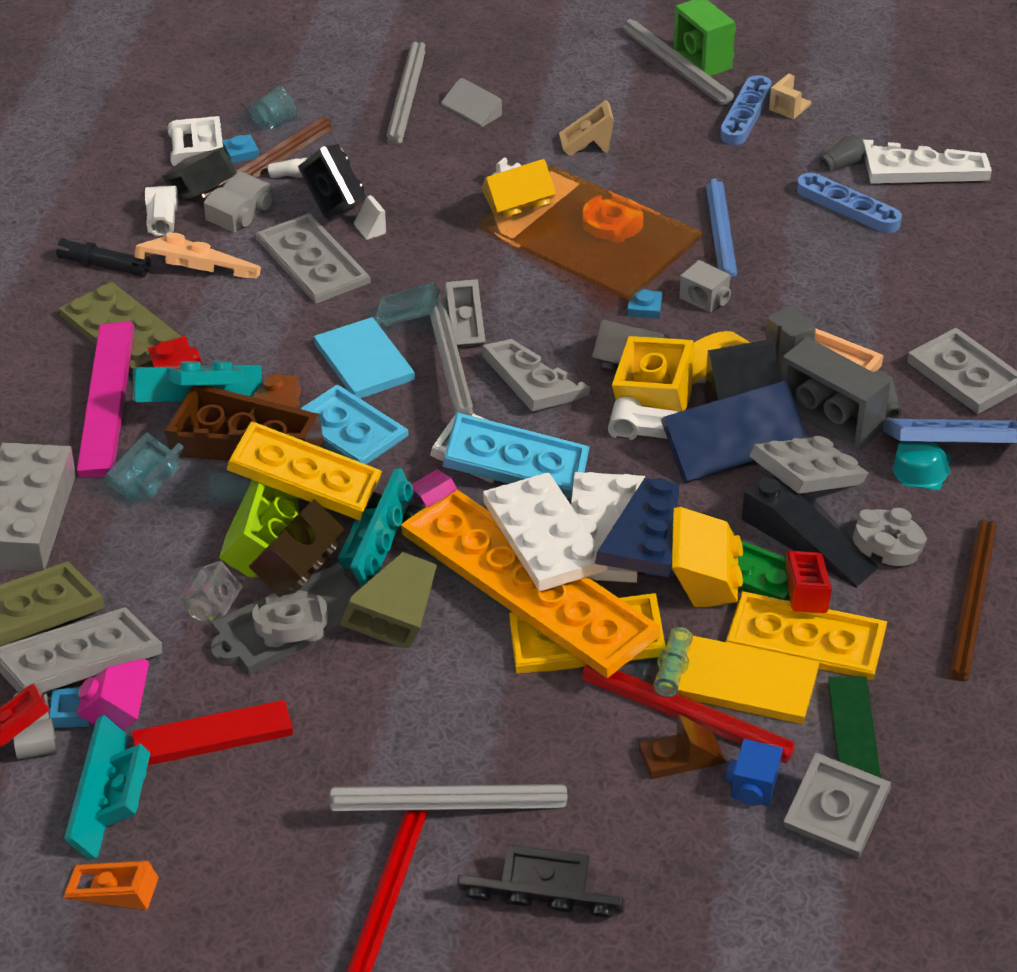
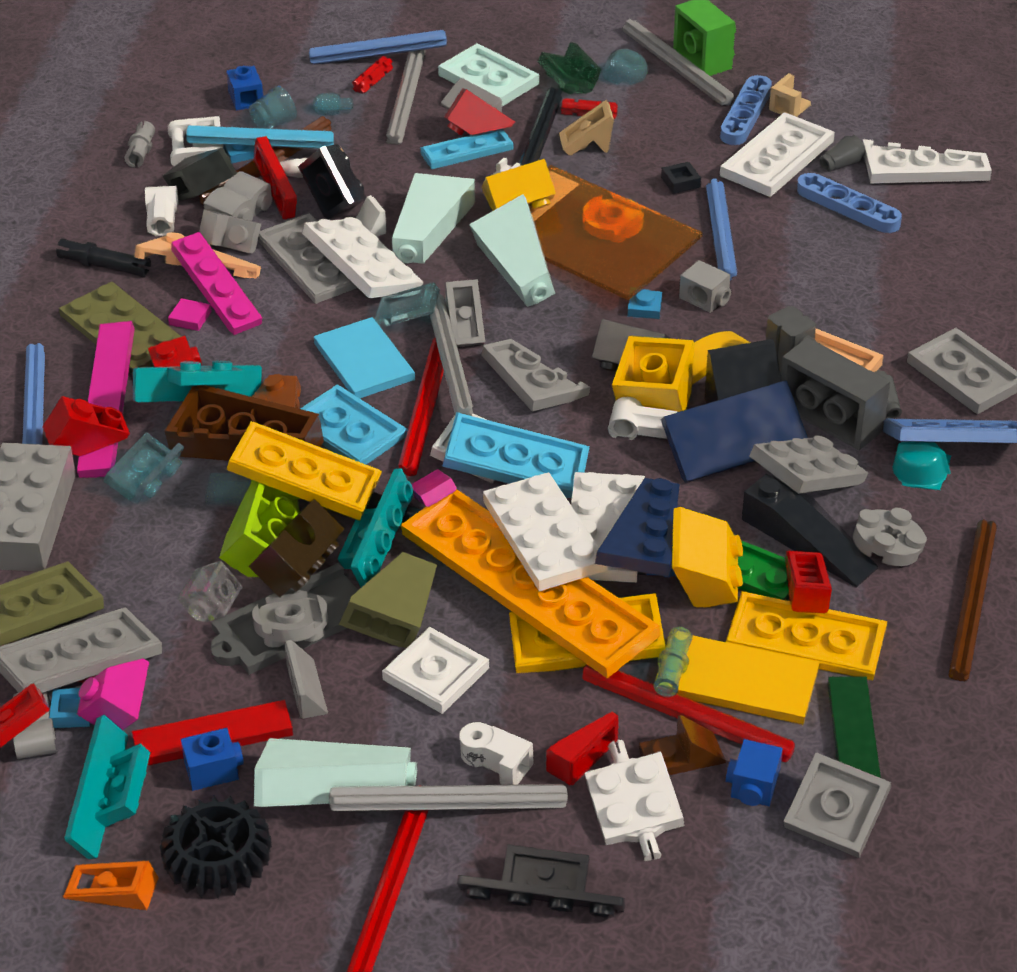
none -> medium blue axle [22,343,45,445]
none -> red slope [42,396,130,456]
none -> light grey pin [124,121,155,168]
none -> black gear [160,795,272,899]
none -> dark pink tile [168,298,211,331]
none -> dark pink plate [171,232,262,335]
none -> blue brick [181,728,244,791]
none -> medium azure axle [186,125,334,149]
none -> light grey slope [199,209,261,254]
none -> blue brick [226,66,264,110]
none -> red tile [253,136,297,219]
none -> light aqua slope [254,738,417,807]
none -> light grey slope [284,640,328,719]
none -> white plate [302,217,423,298]
none -> medium blue axle [309,30,447,64]
none -> clear light blue cylinder [313,93,353,115]
none -> red axle [352,56,393,93]
none -> white plate [382,627,489,714]
none -> light aqua slope [392,173,475,264]
none -> red axle [398,338,444,476]
none -> medium azure tile [421,129,514,169]
none -> light aqua plate [438,43,539,106]
none -> slope [444,88,515,136]
none -> white leg [459,722,534,785]
none -> light aqua slope [469,194,555,307]
none -> black axle [519,87,562,166]
none -> clear green bracket [537,42,601,94]
none -> red slope [546,712,619,785]
none -> red axle [561,98,618,119]
none -> white plate [584,740,684,861]
none -> clear light blue hair [602,49,648,85]
none -> black plate [661,162,701,194]
none -> white plate [720,112,835,197]

